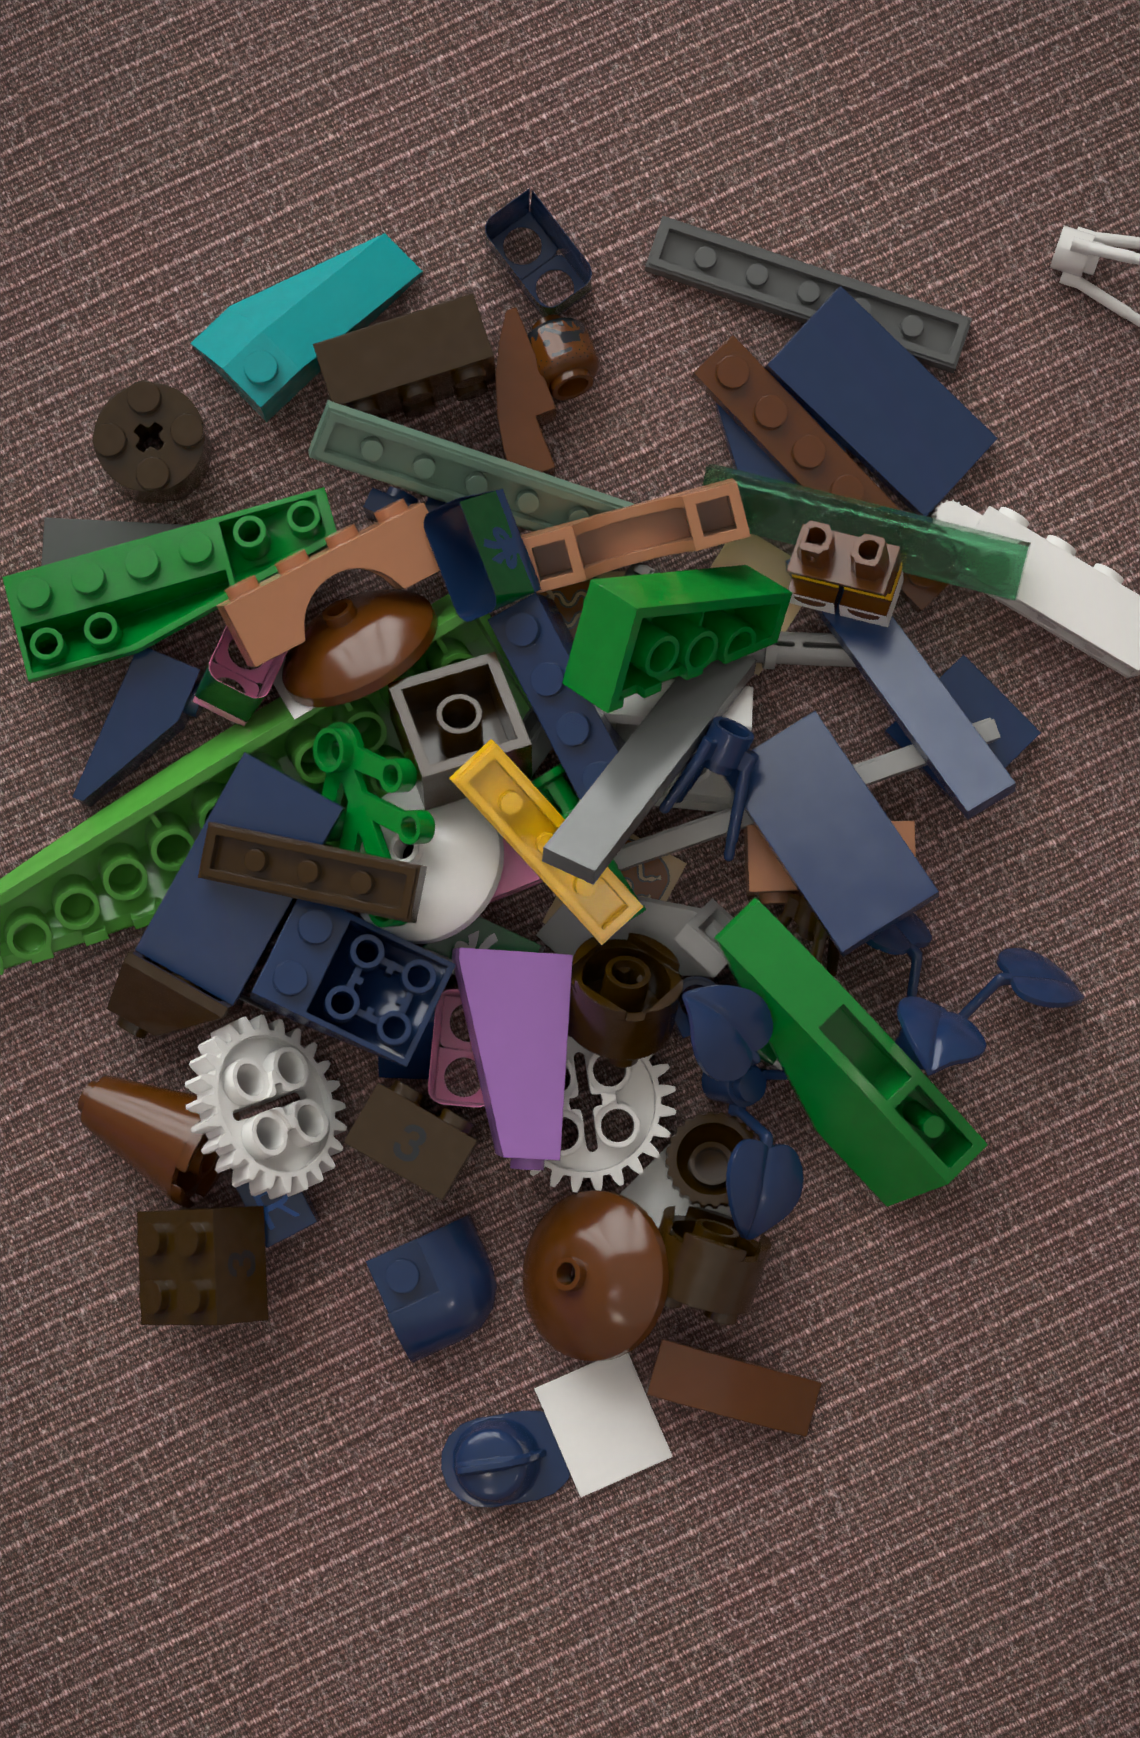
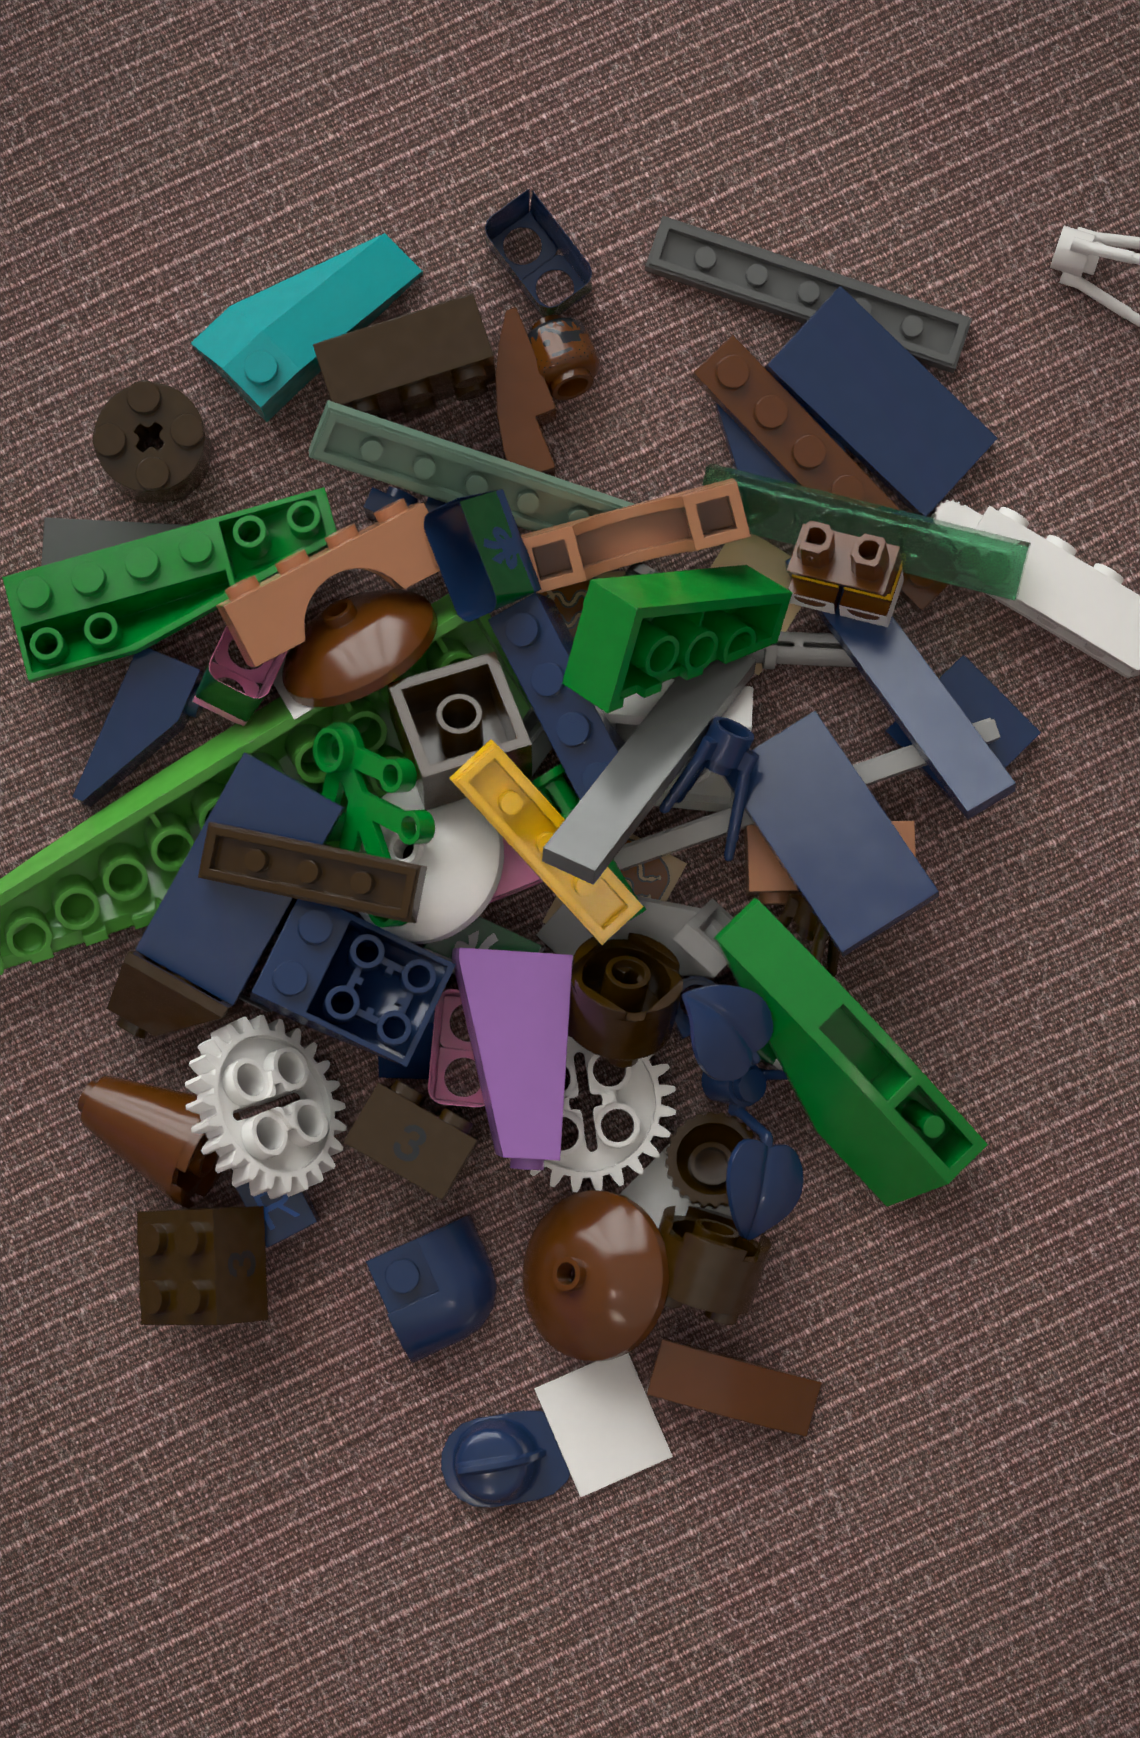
dark blue plant [866,913,1085,1076] -> none

